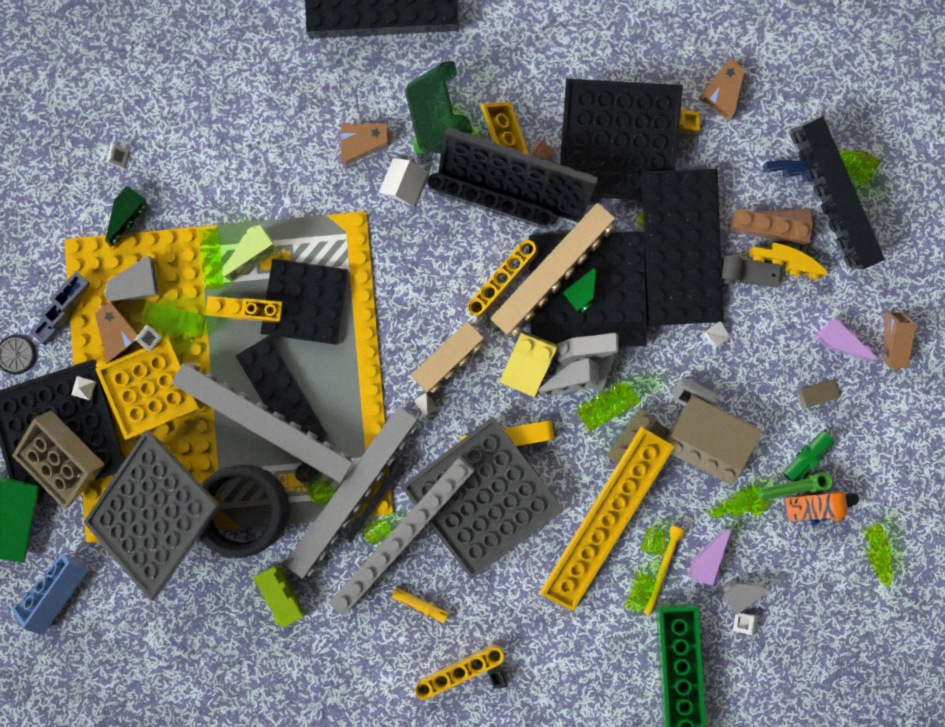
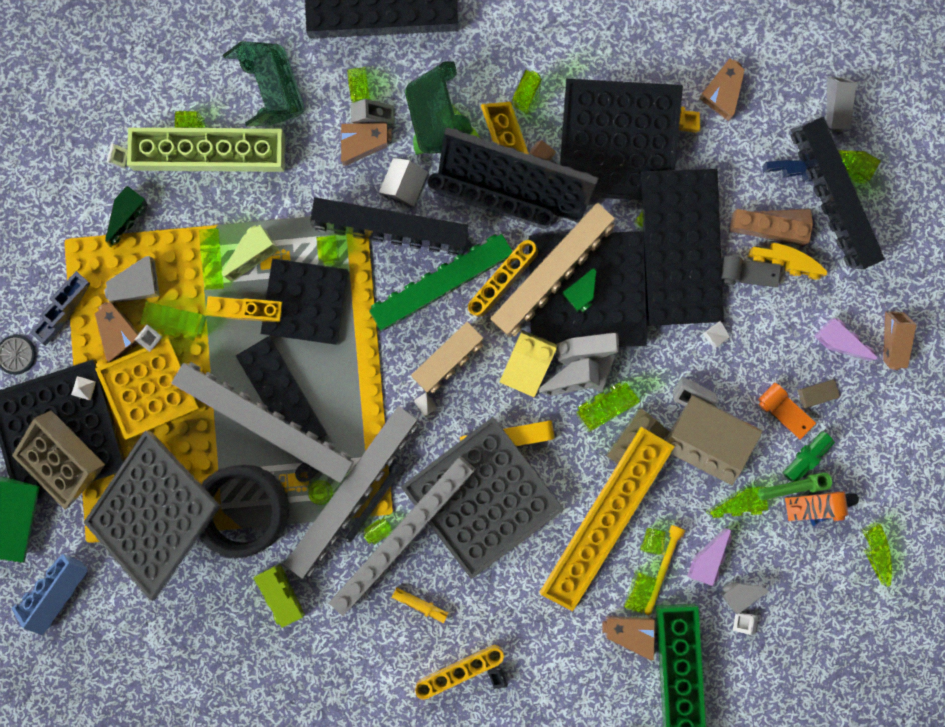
none -> yellowish green brick [127,128,285,172]
none -> clear neon green brick [174,111,205,128]
none -> clear green windscreen [223,41,305,127]
none -> black brick [310,197,469,256]
none -> clear neon green brick [316,235,340,265]
none -> clear neon green slope [347,66,371,103]
none -> light grey slope [351,99,395,125]
none -> green brick [369,234,513,332]
none -> clear neon green slope [511,69,542,114]
none -> medium nougat slope [602,616,655,660]
none -> orange door [758,383,816,440]
none -> light grey slope [827,77,857,132]

